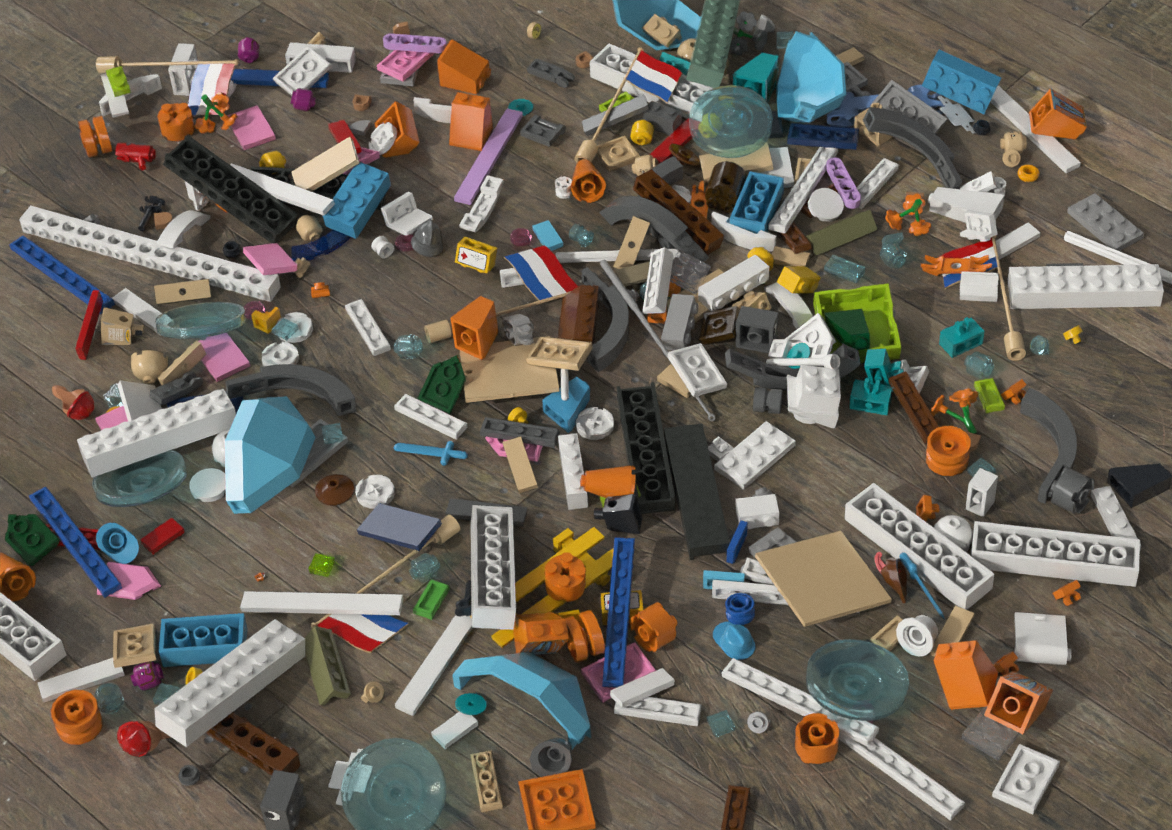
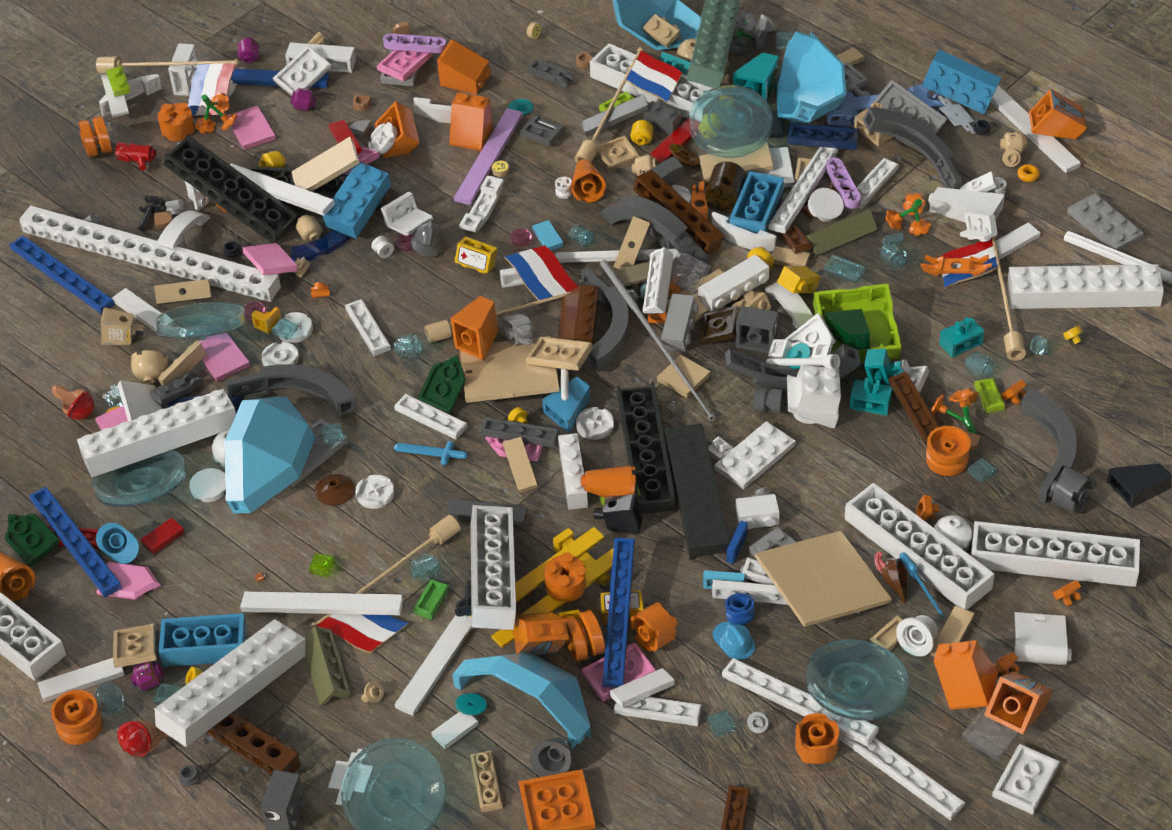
red tile [75,290,103,360] -> none
tile [356,503,442,551] -> none
white tile [667,343,727,397] -> none
white panel [960,271,999,302] -> none
white brick [966,468,998,517] -> none
white plate [1091,486,1141,550] -> none
none -> light grey plate [165,199,184,215]
none -> tile [492,160,509,177]

